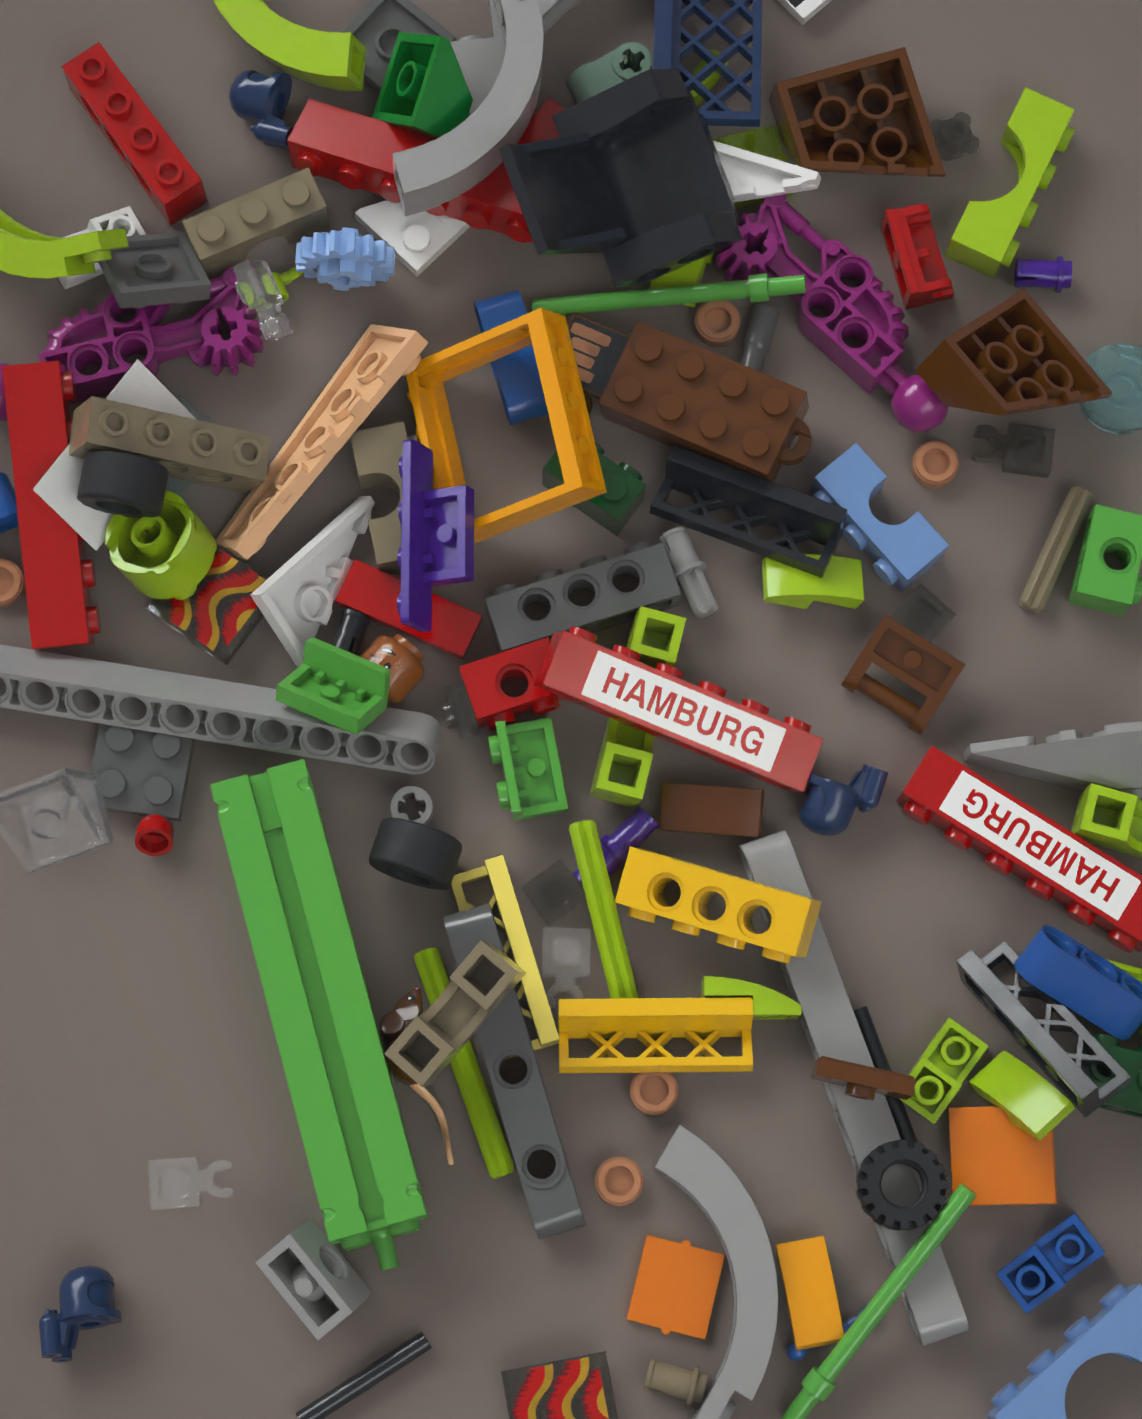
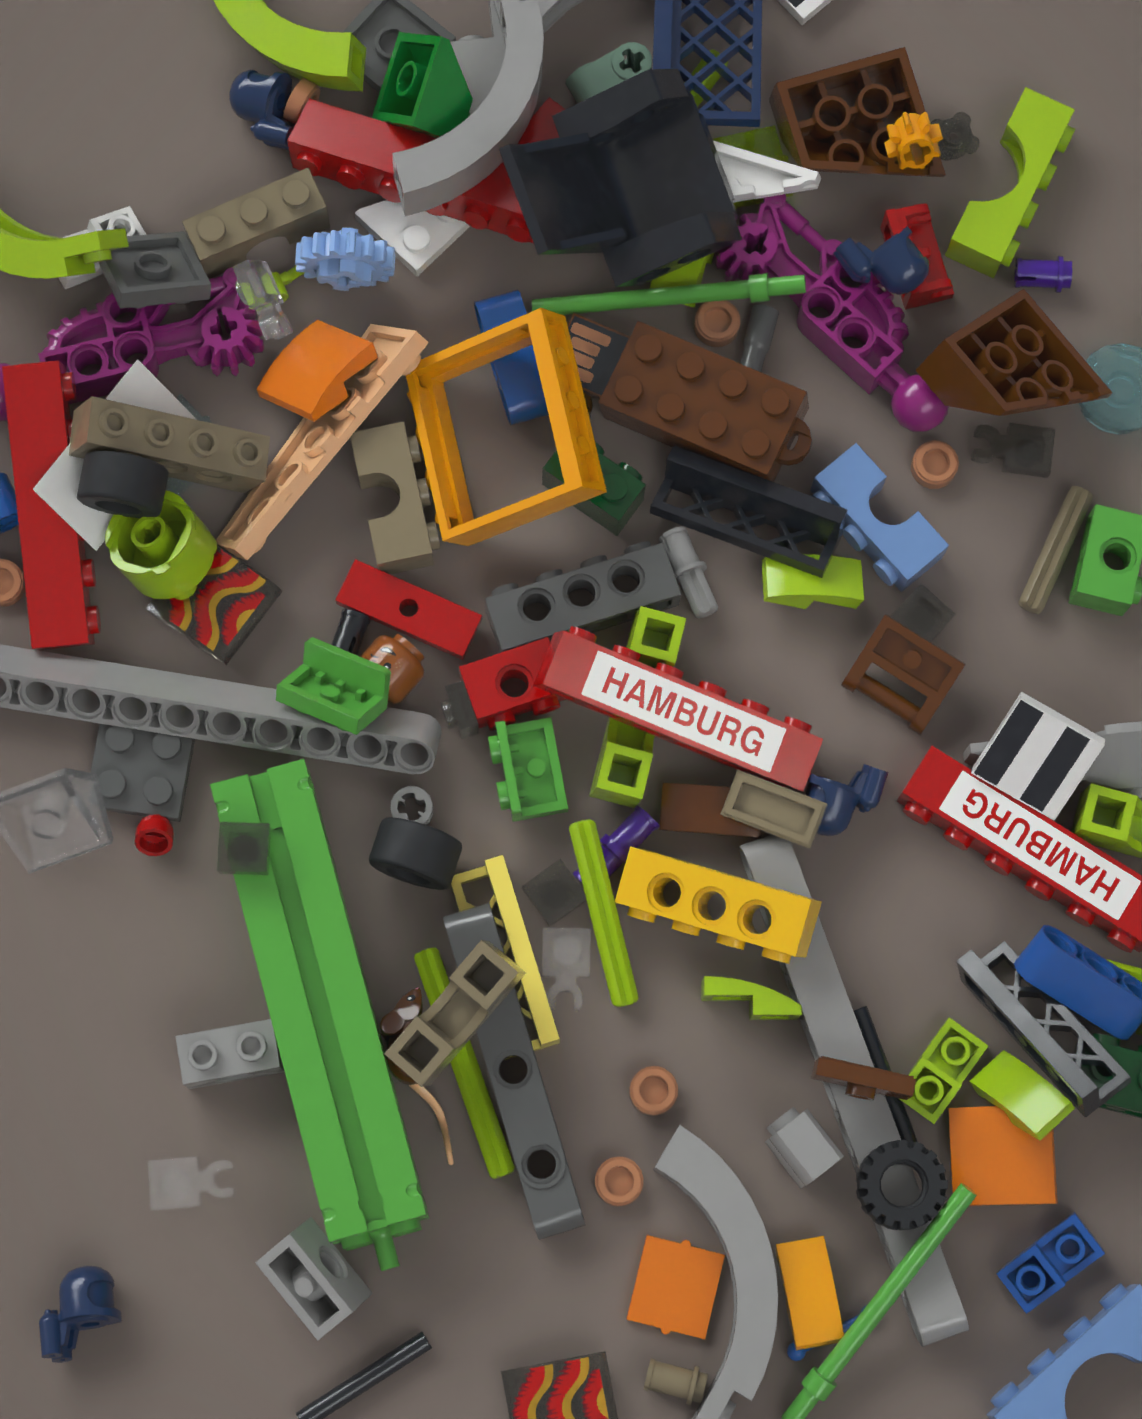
red brick [61,42,208,226] -> none
white wing [250,496,375,666] -> none
dark purple bracket [397,439,474,632] -> none
yellow fence [558,997,753,1073] -> none
none -> light grey brick [175,1019,285,1089]
none -> clear smoke plate [217,822,271,875]
none -> orange slope [257,319,378,422]
none -> nougat tile [283,78,320,124]
none -> dark tan tile [721,770,828,849]
none -> light grey brick [765,1107,844,1189]
none -> dark blue piece [833,226,929,295]
none -> light orange gear [884,111,943,170]
none -> tile [971,692,1105,821]

